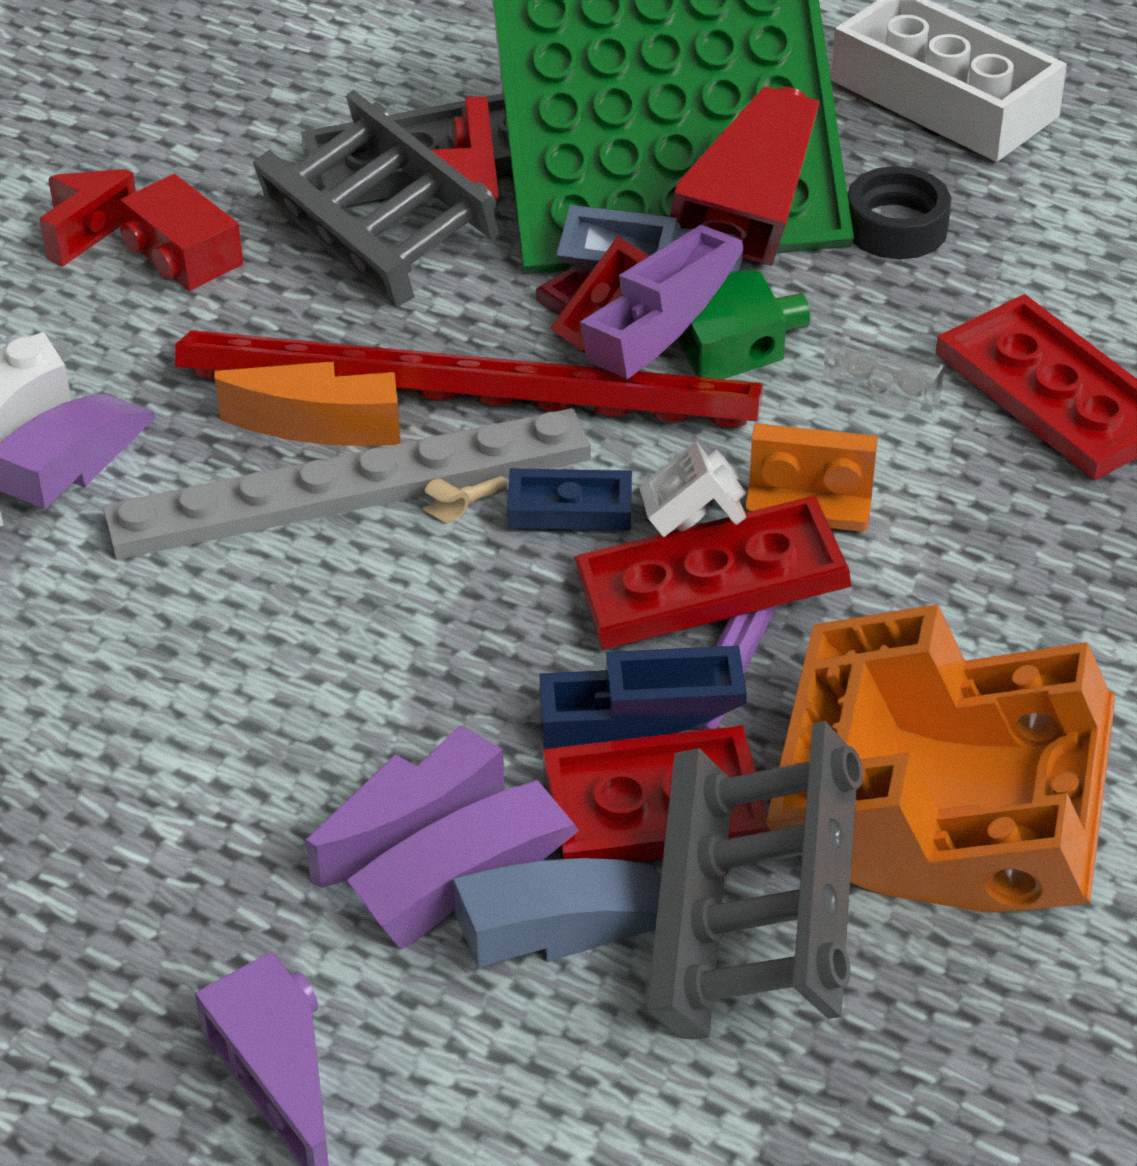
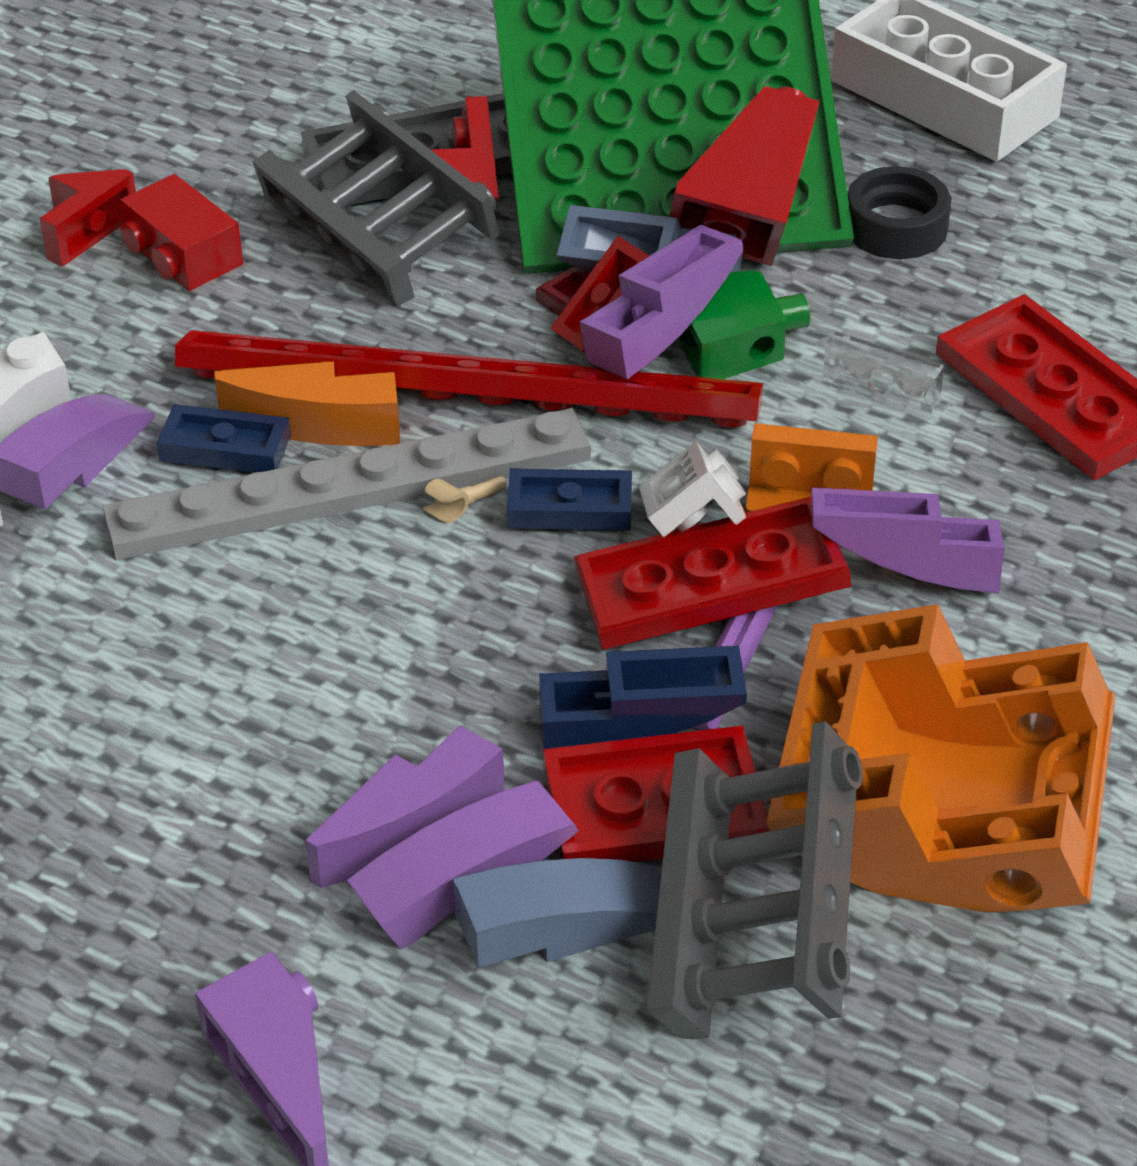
none -> dark blue plate [157,404,291,473]
none -> medium lavender slope [811,488,1004,593]

